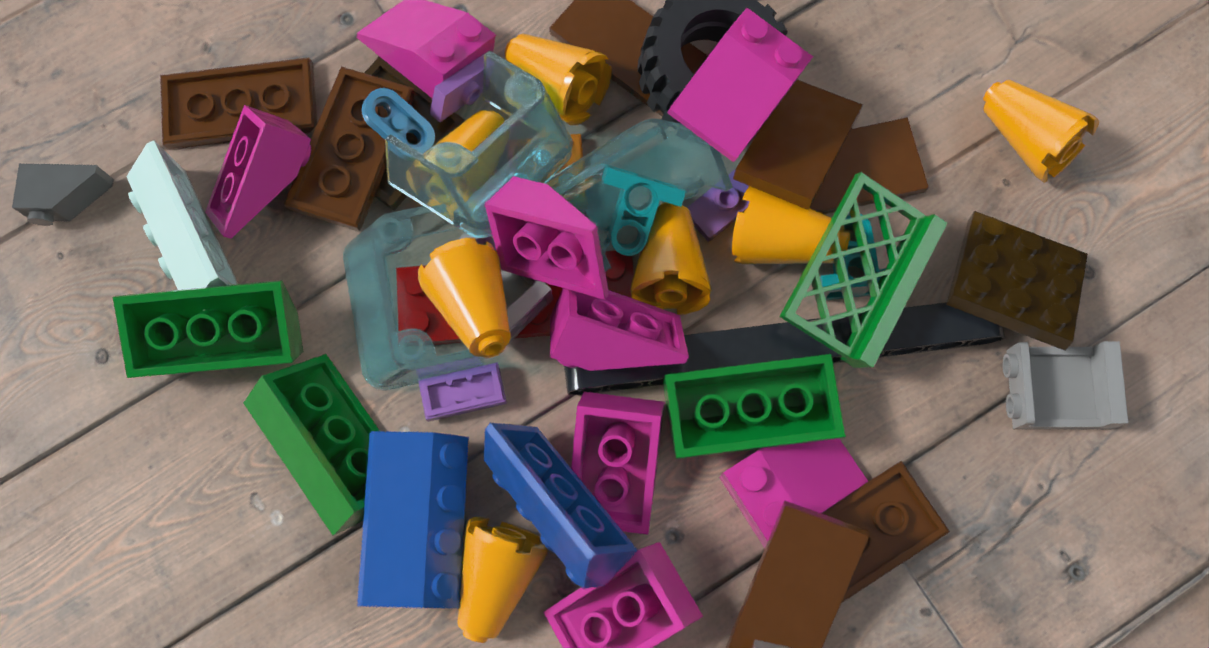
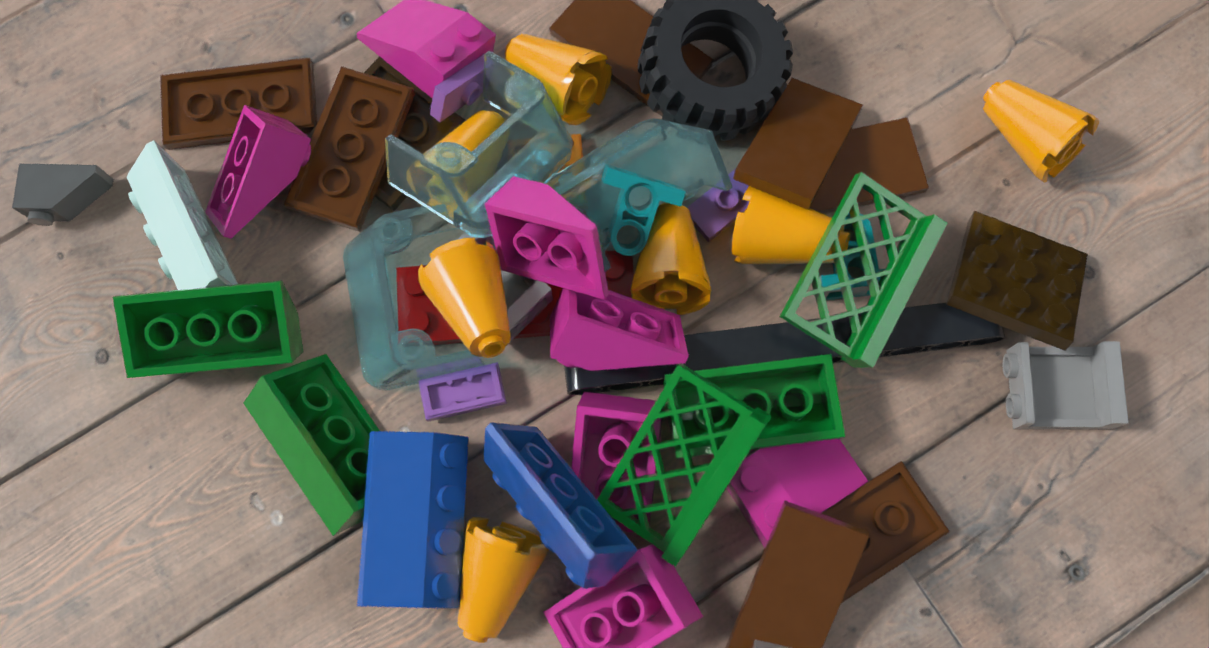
dark azure plate [362,88,435,158] -> none
dark pink slope [667,8,813,162] -> none
none -> green fence [597,363,772,567]

